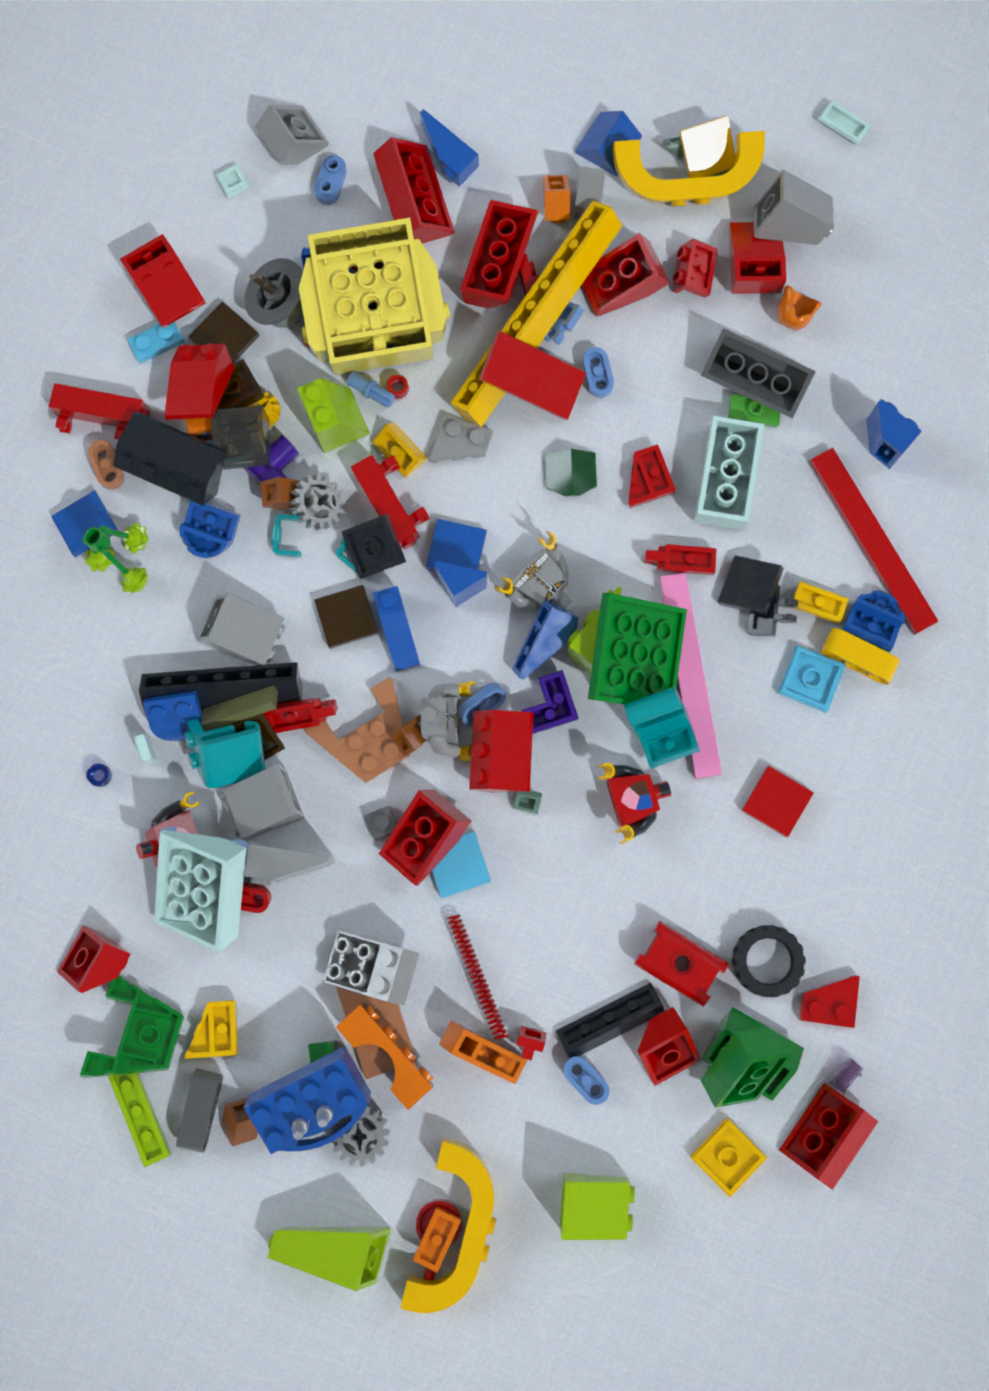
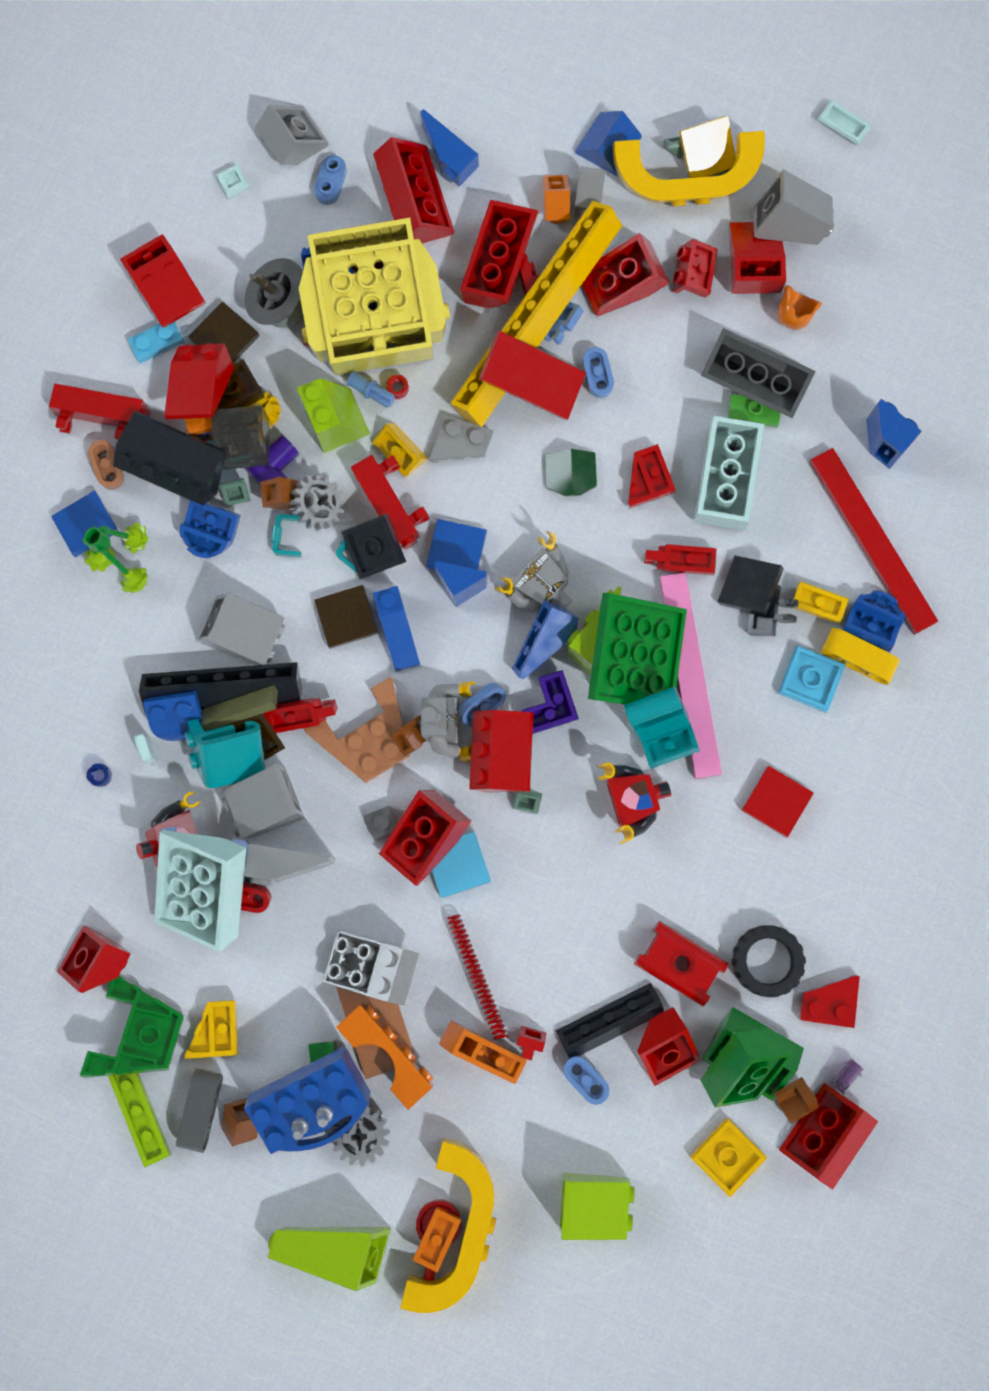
none -> sand green slope [219,478,251,506]
none -> dark orange panel [774,1077,818,1123]

